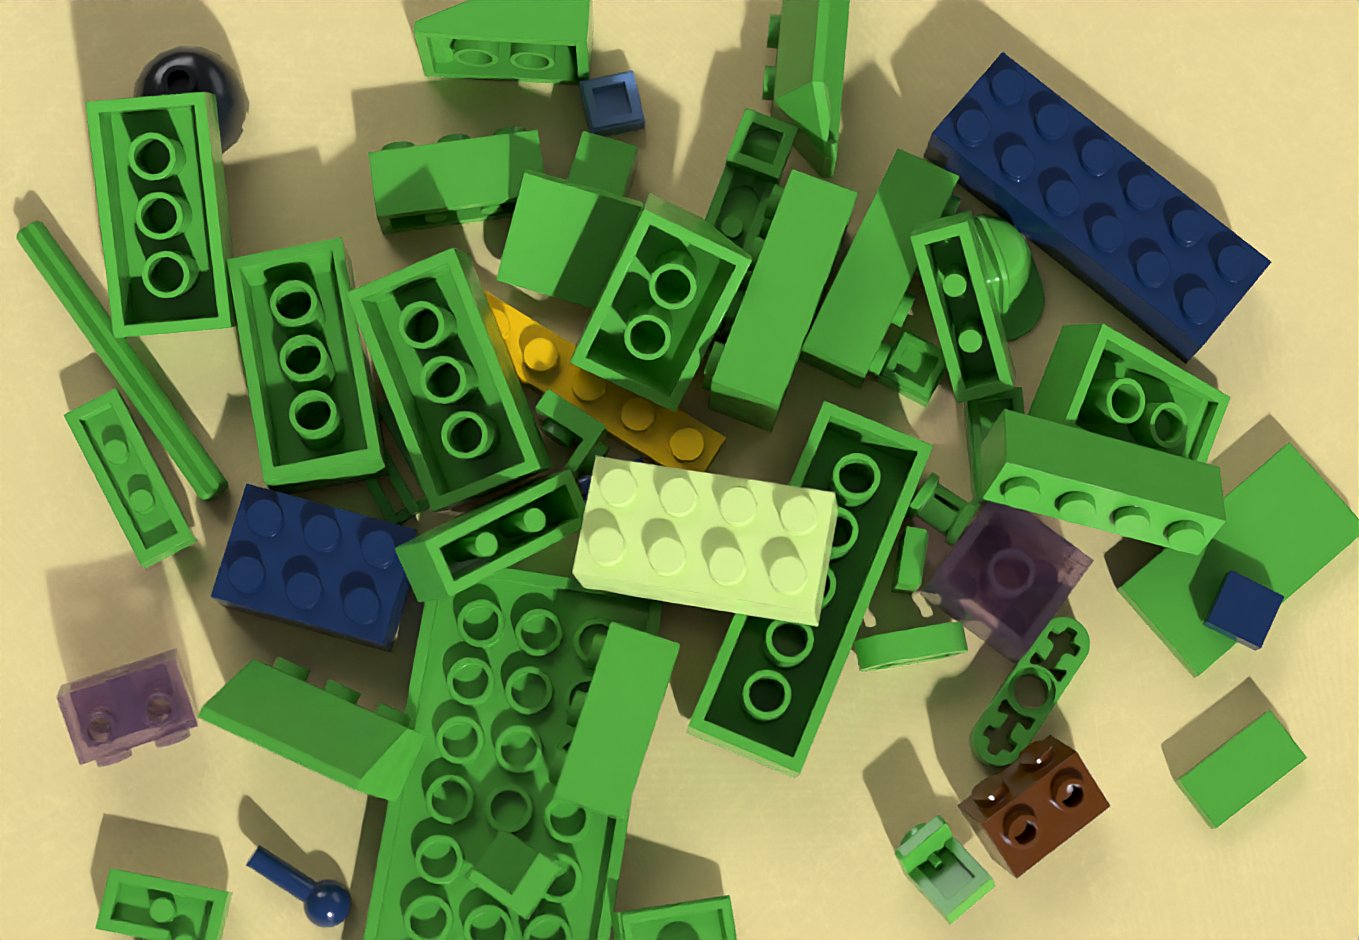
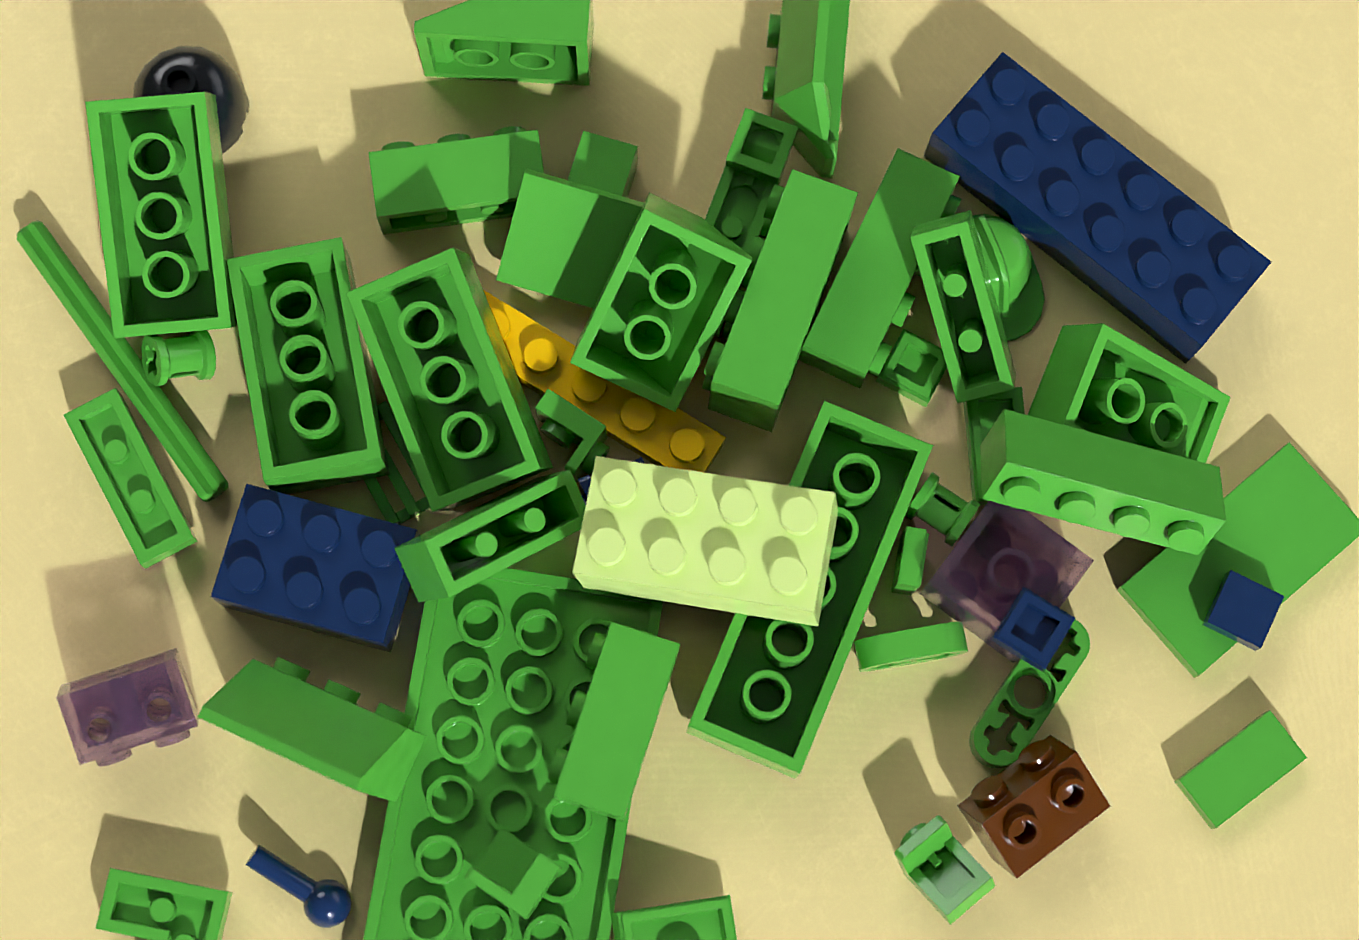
medium blue tile [579,70,645,137] -> none
none -> bright green bush [141,330,216,386]
none -> dark blue tile [990,586,1076,672]

